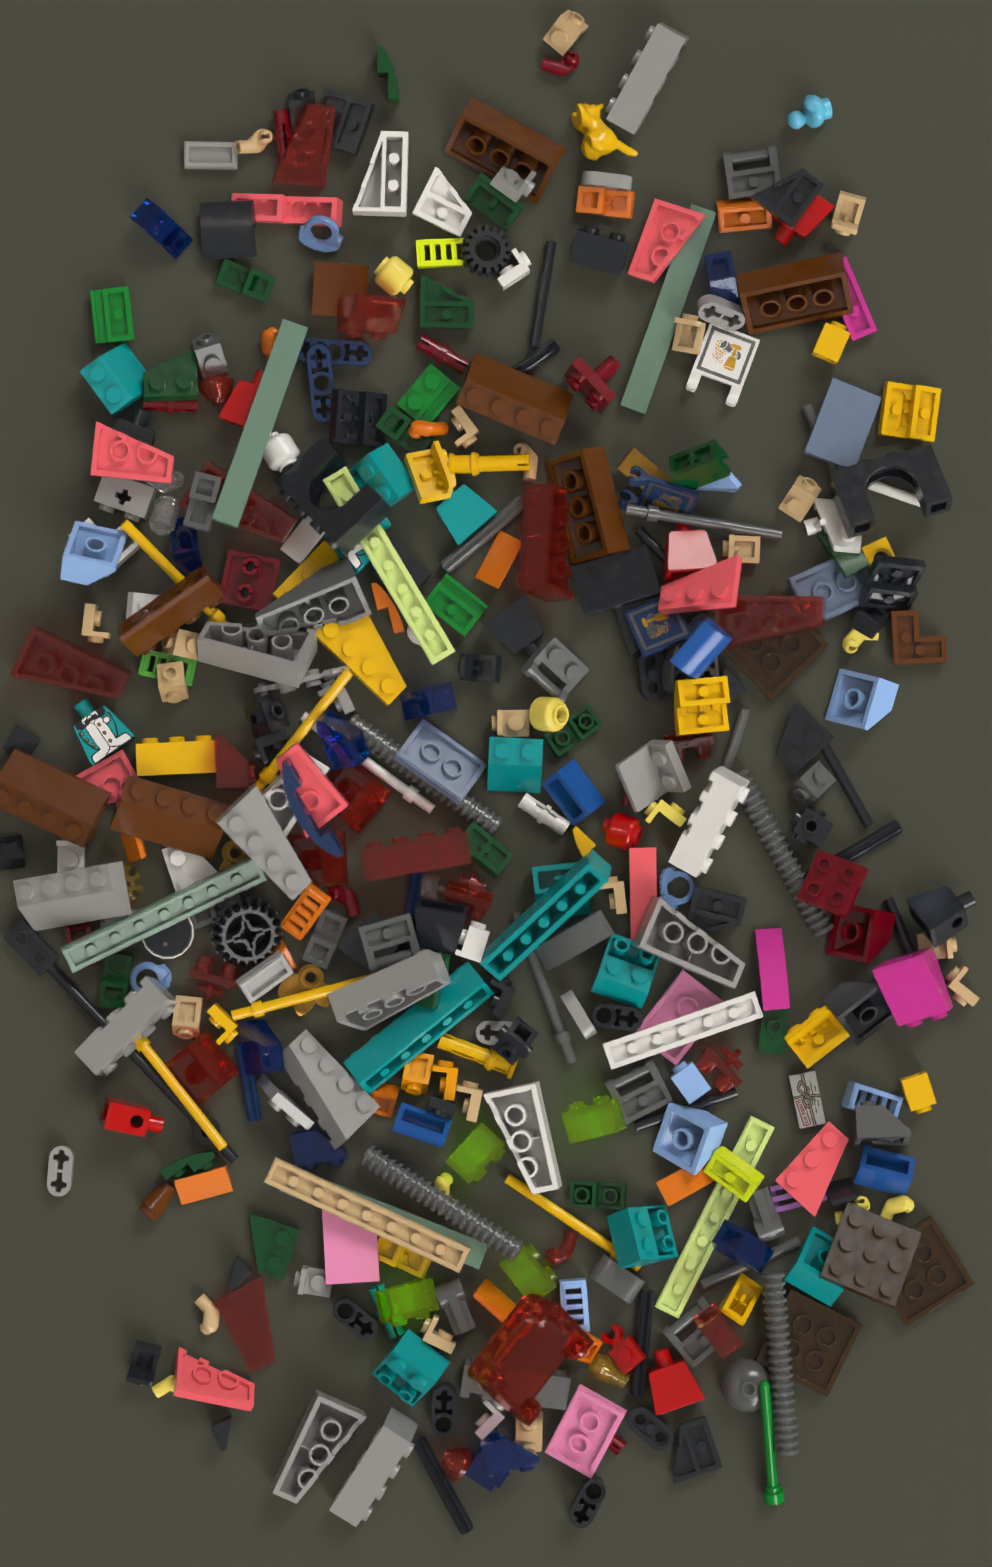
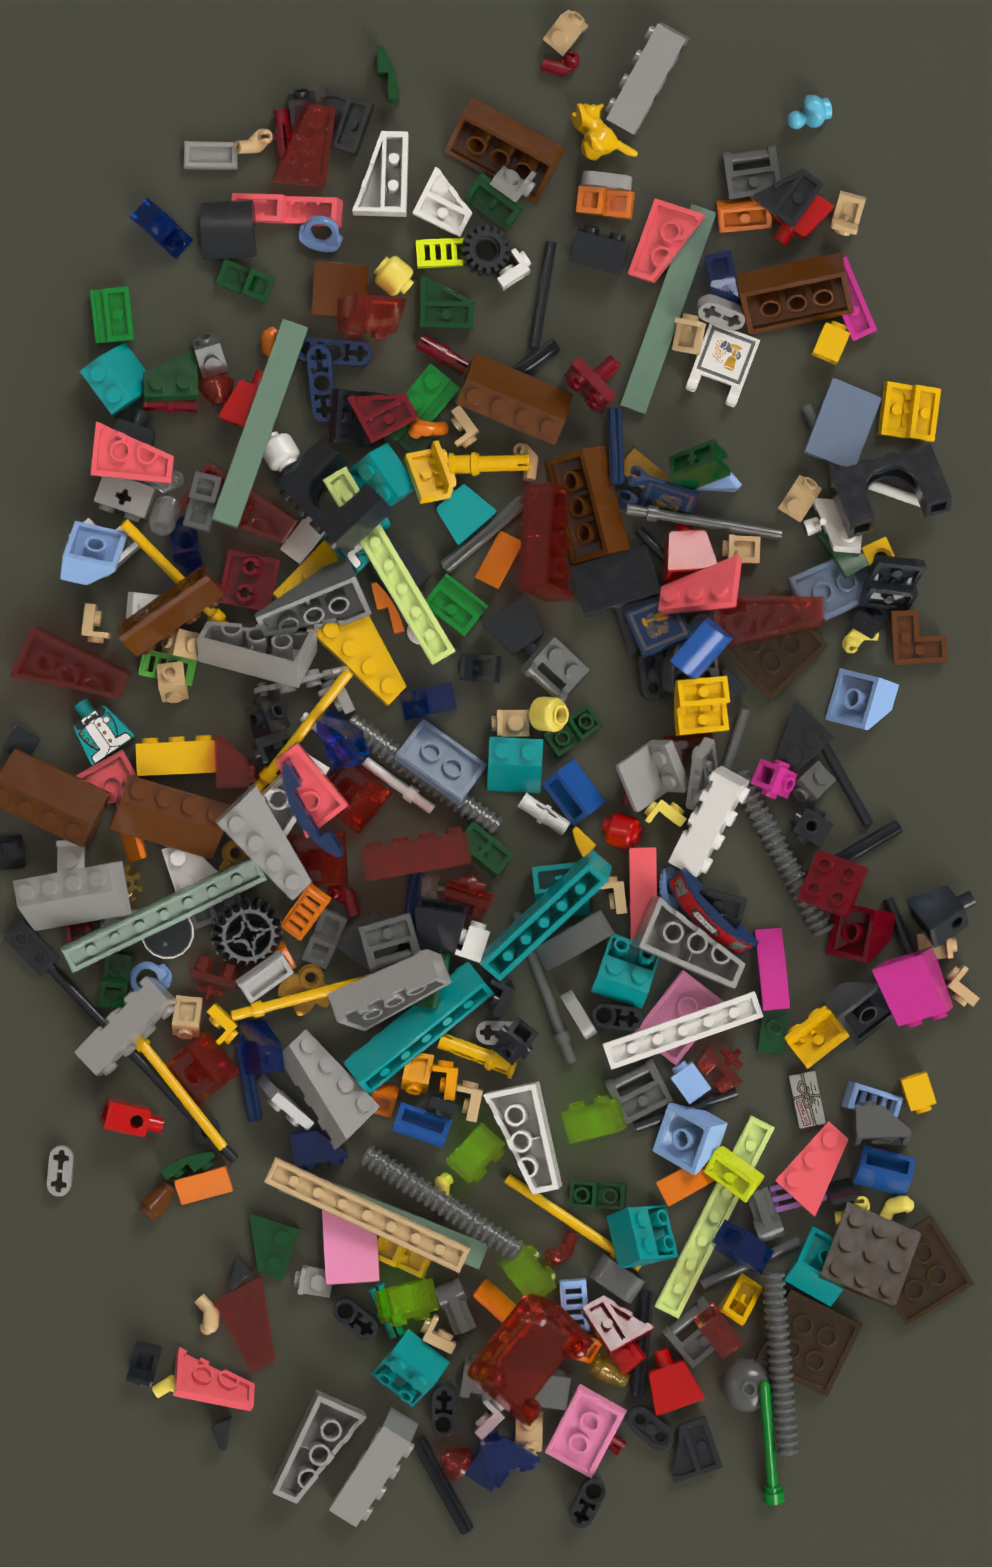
none -> dark red wing [347,394,419,444]
none -> wing [581,1295,653,1355]
none -> dark blue axle [607,408,625,485]
none -> slope [667,867,759,955]
none -> light grey wing [686,737,718,810]
none -> dark pink brick [751,759,798,800]

